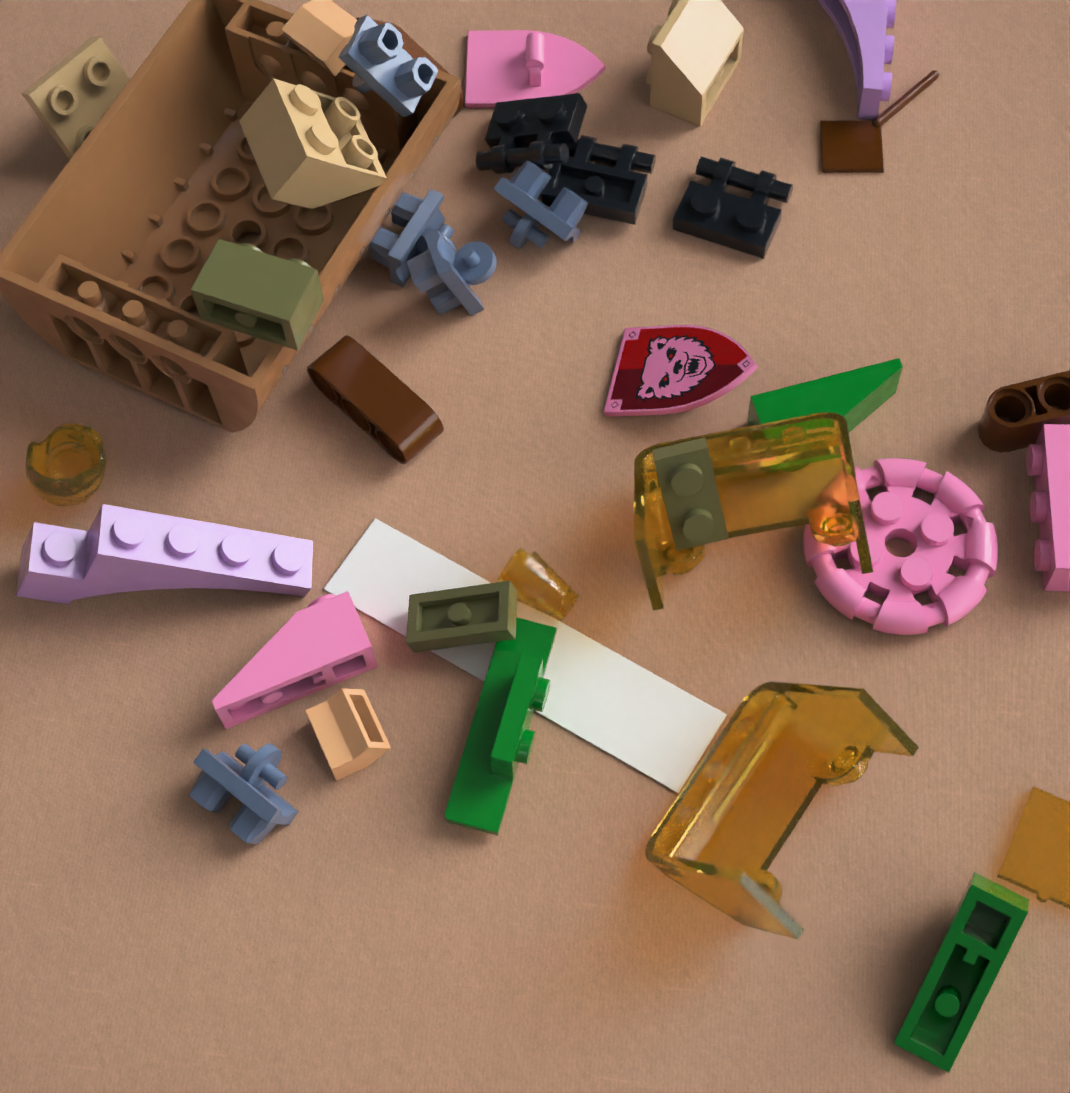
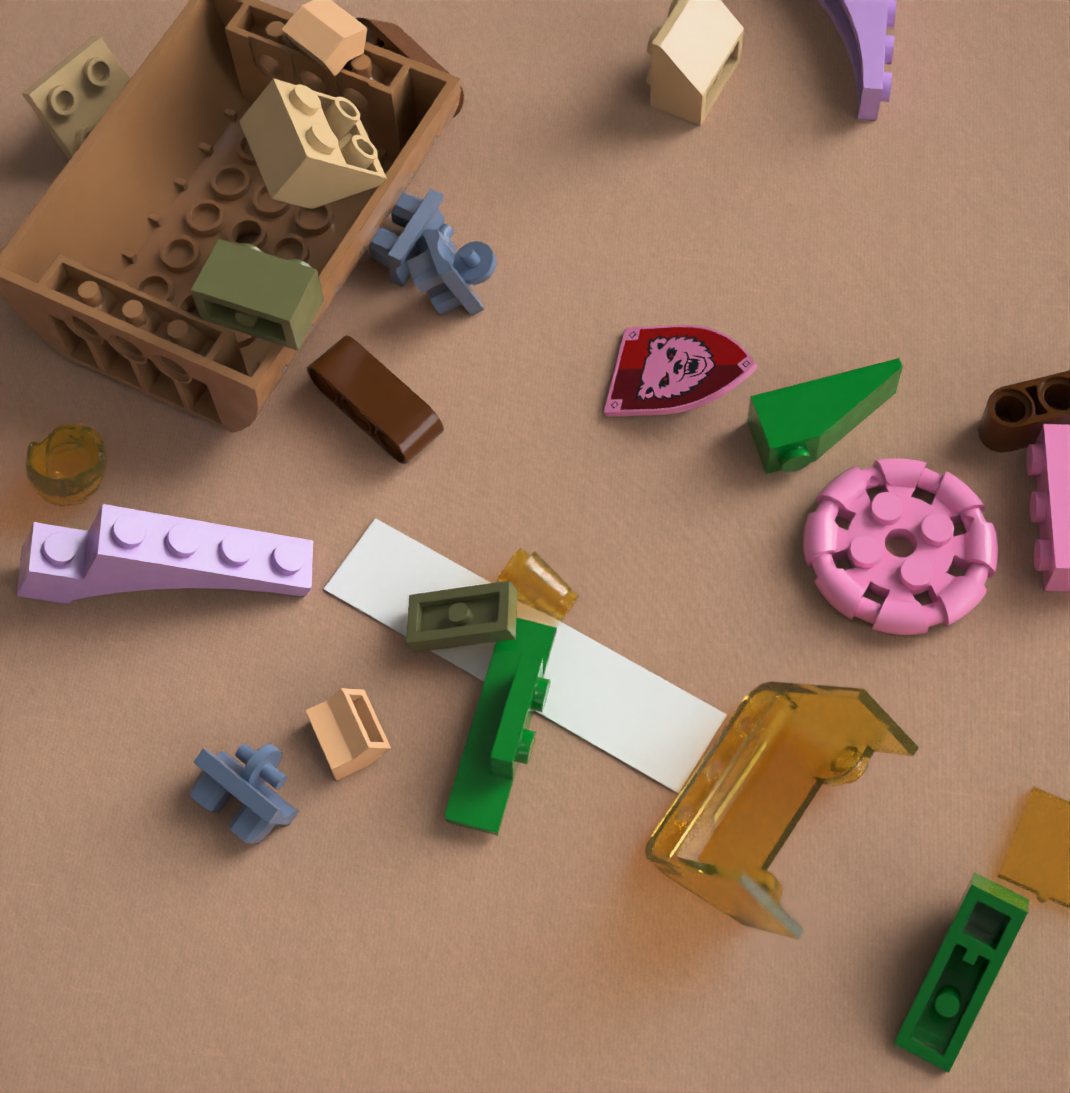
bright pink slope [212,591,378,729] -> none
sand blue hips [338,15,438,117] -> none
bright pink shield [465,30,605,108] -> none
black plate [476,93,587,174] -> none
sand blue hips [494,160,588,249] -> none
black plate [541,135,656,225] -> none
clear yellow windscreen [634,412,873,610] -> none
olive plate [652,437,729,551] -> none
black plate [673,156,793,259] -> none
reddish brown piece [820,70,939,173] -> none

